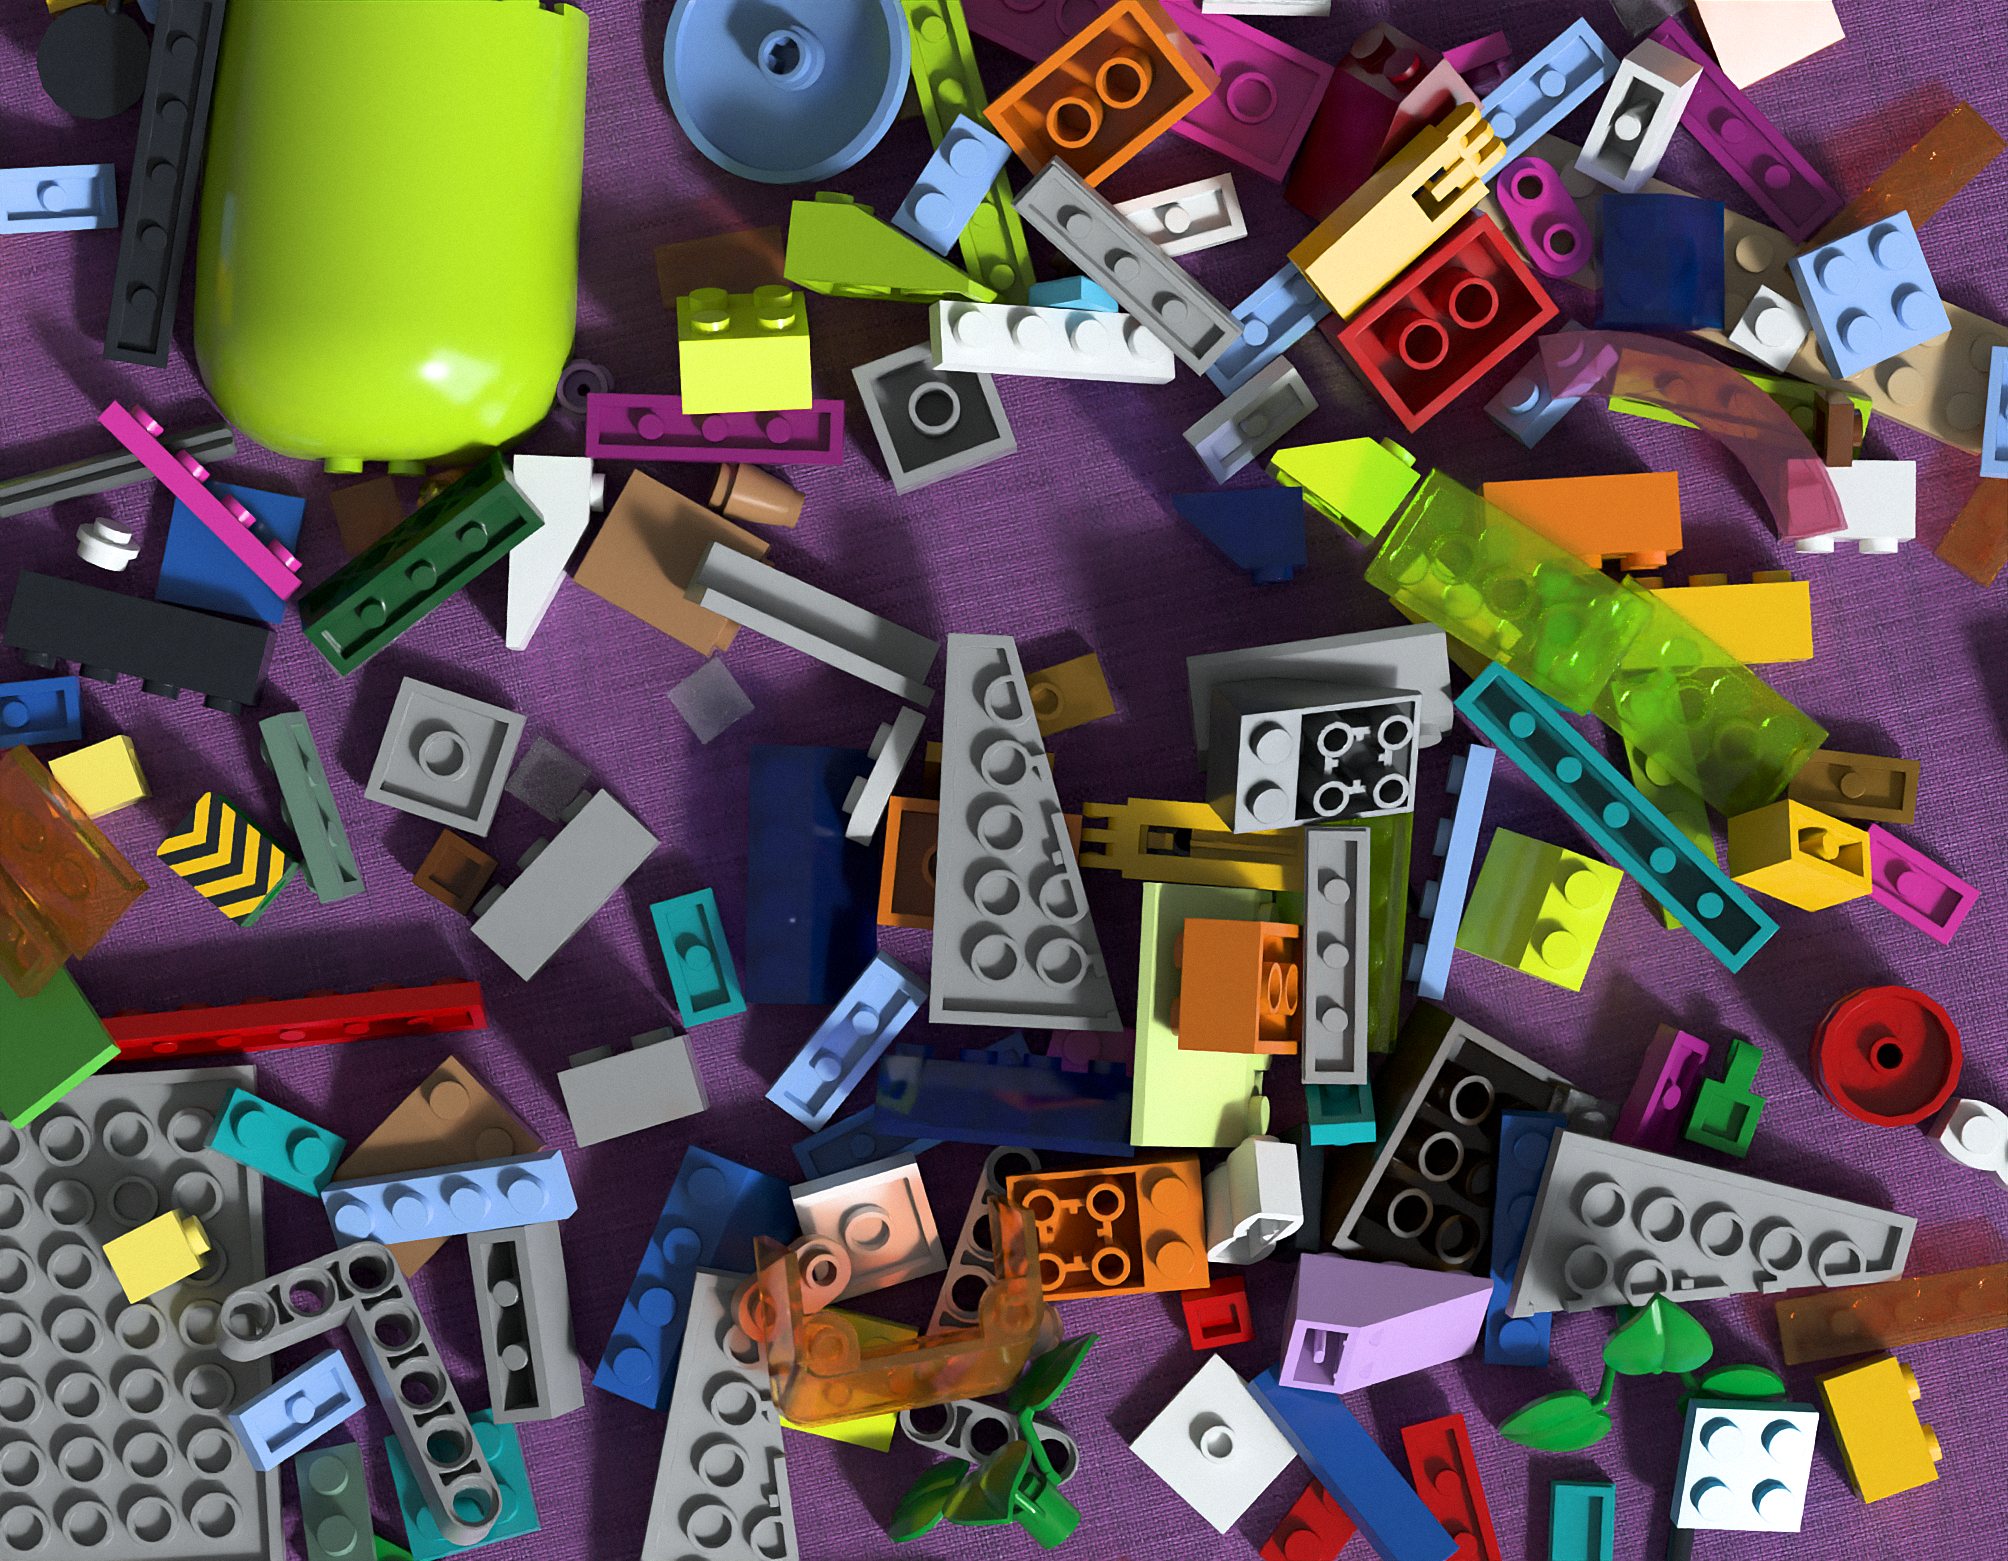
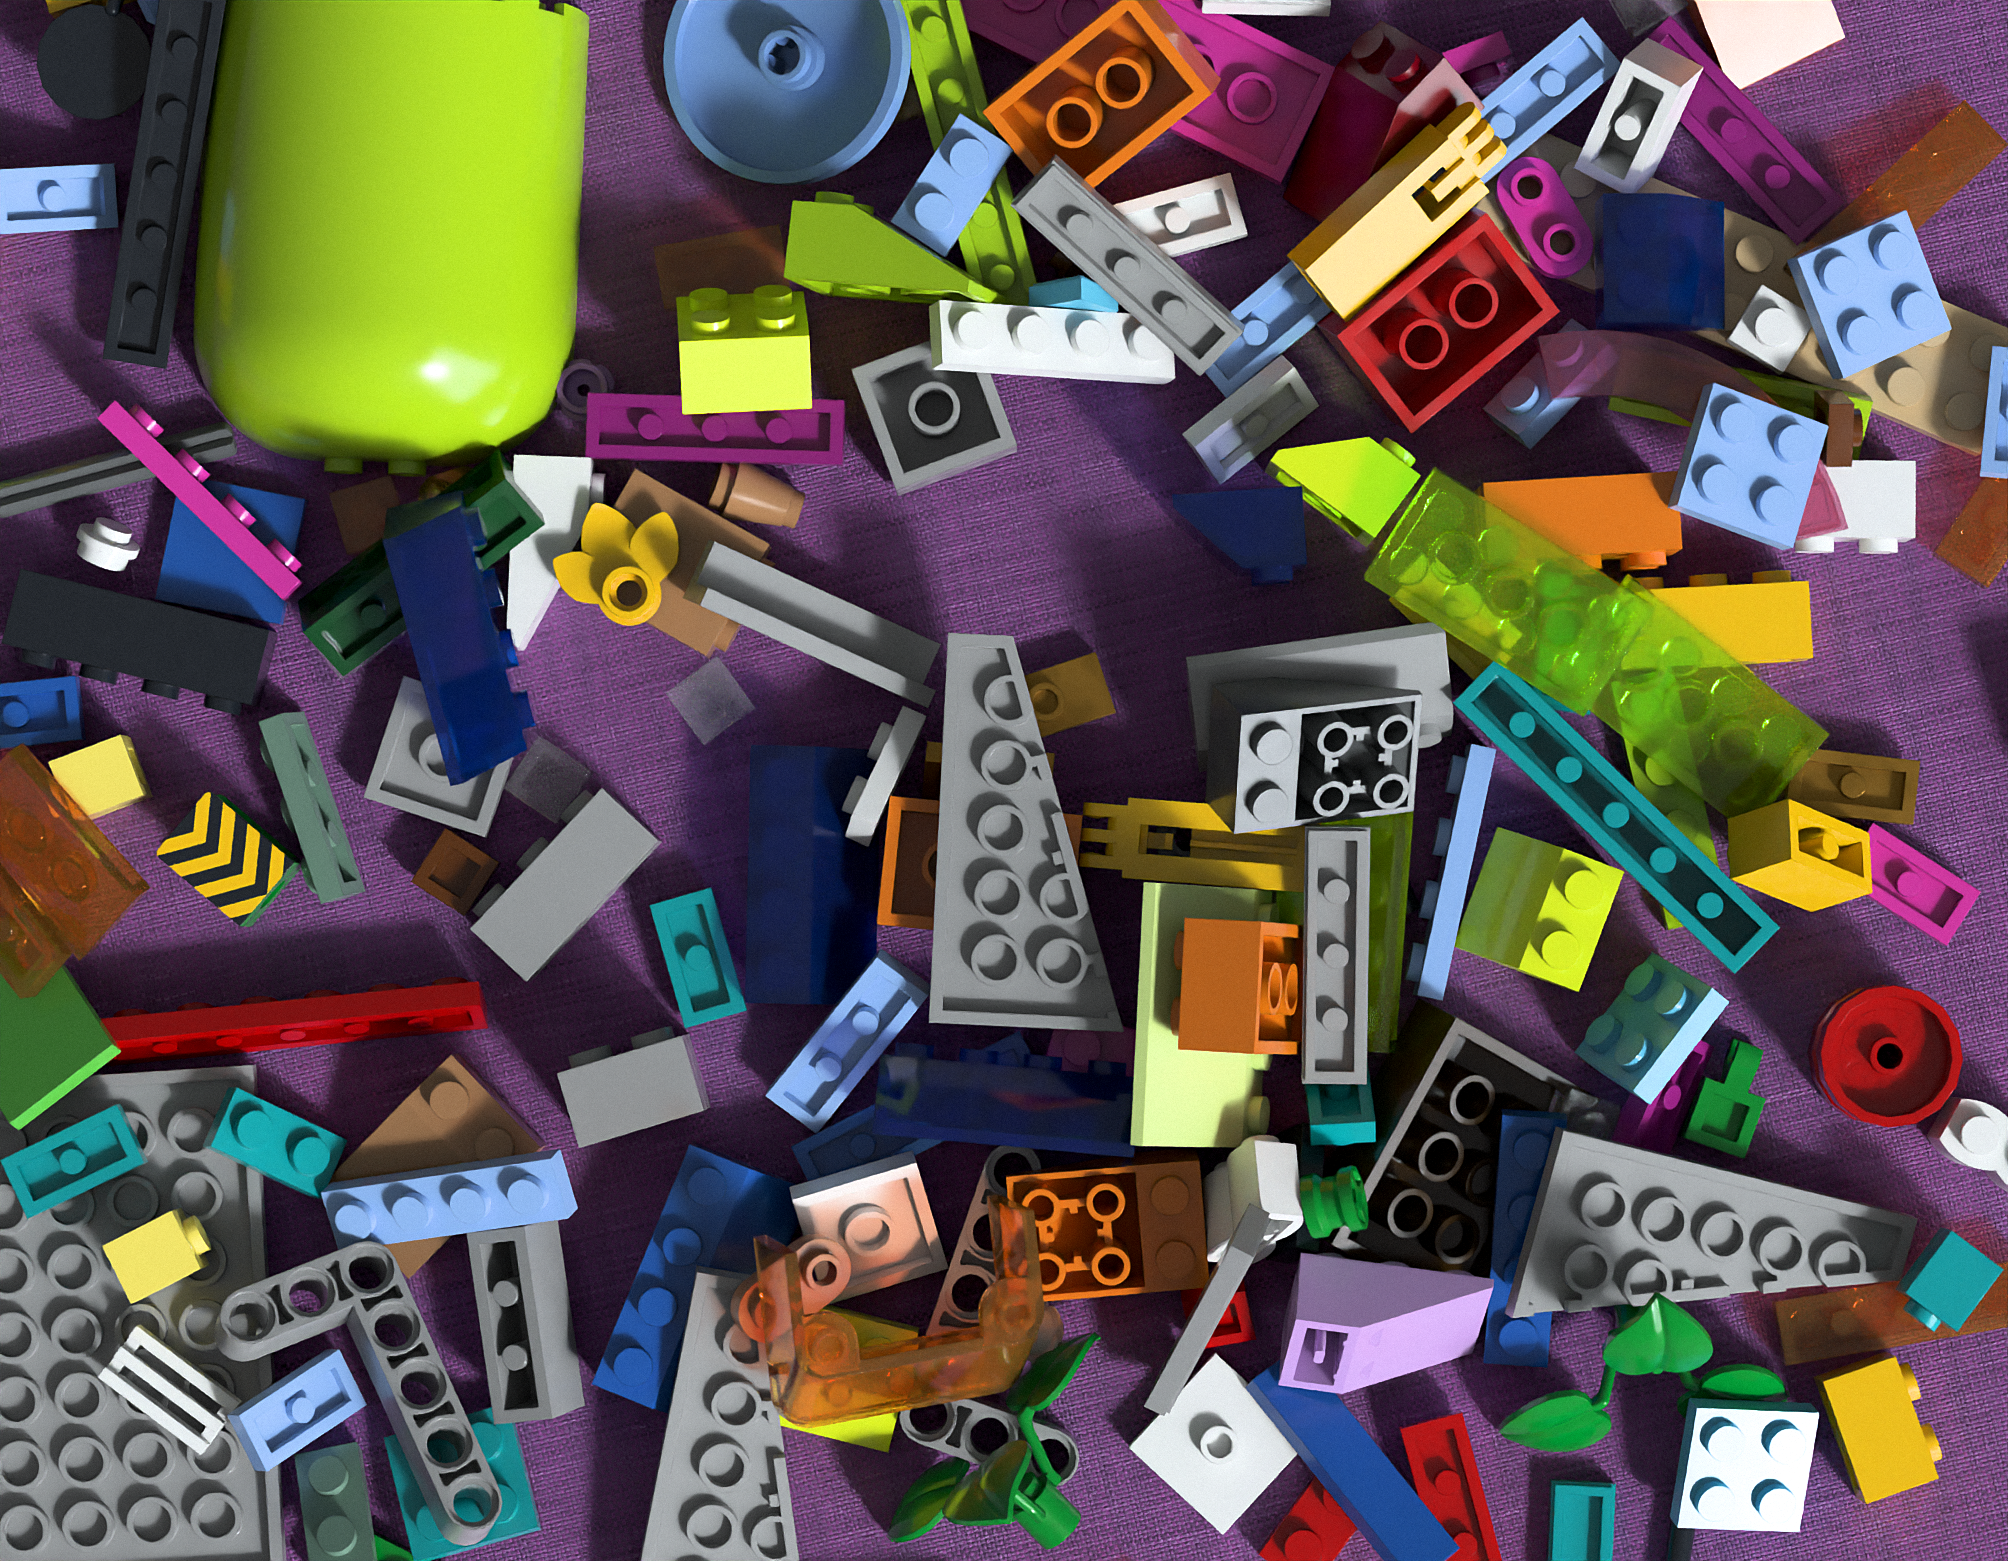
none -> teal plate [0,1104,148,1219]
none -> white tile [98,1324,242,1455]
none -> clear blue slope [383,490,537,786]
none -> yellow plate [553,502,679,626]
none -> light grey tile [1144,1203,1271,1416]
none -> green wheel [1300,1165,1369,1239]
none -> medium azure plate [1574,952,1729,1104]
none -> light blue plate [1668,383,1829,550]
none -> teal brick [1895,1227,2004,1332]

